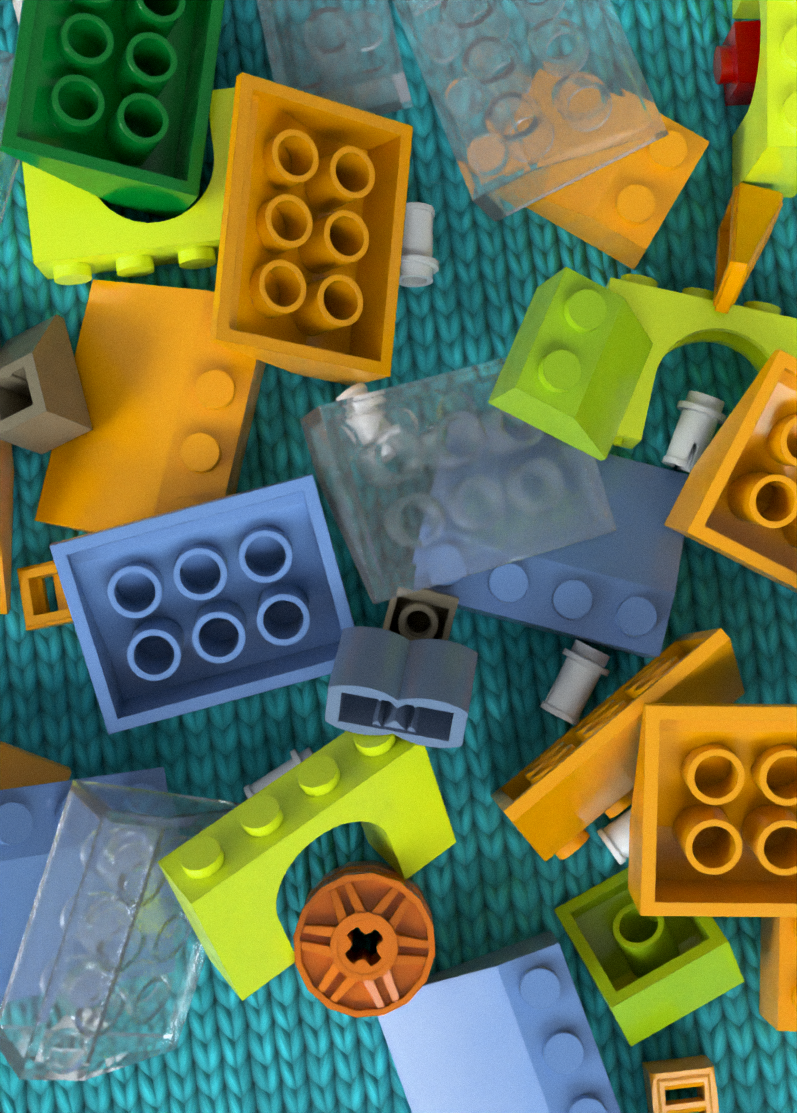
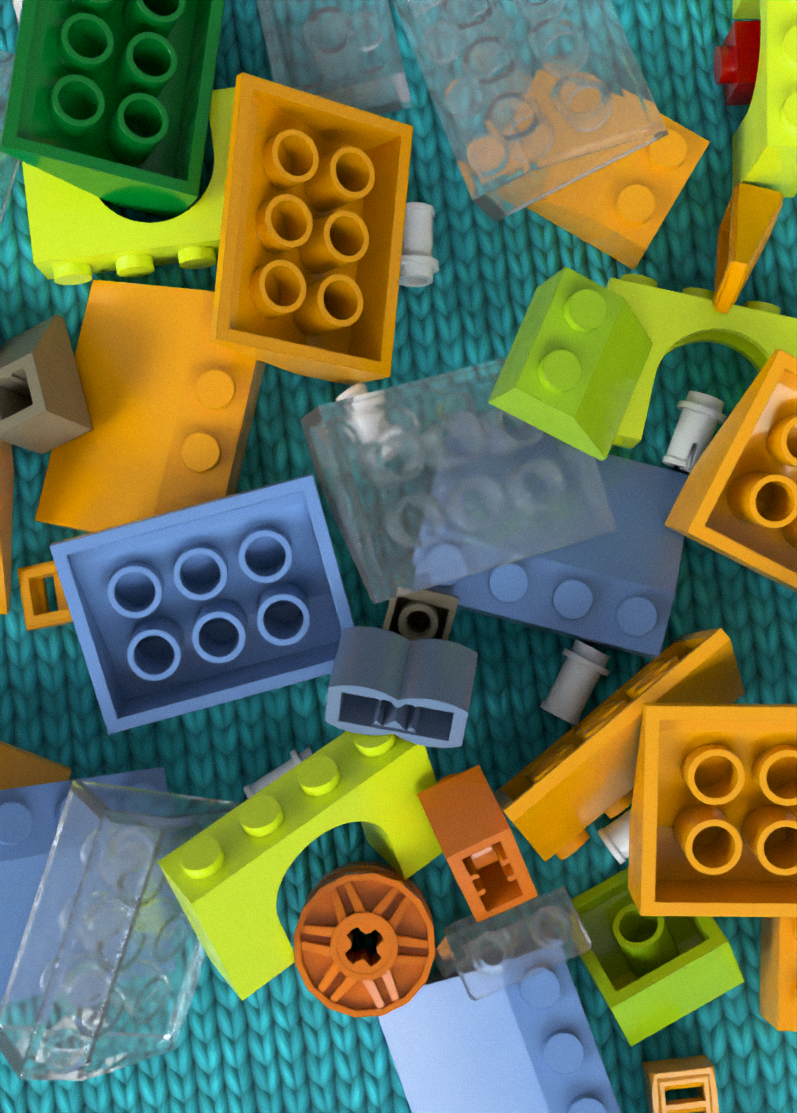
none -> orange brick [417,765,538,924]
none -> clear bracket [434,886,592,1001]

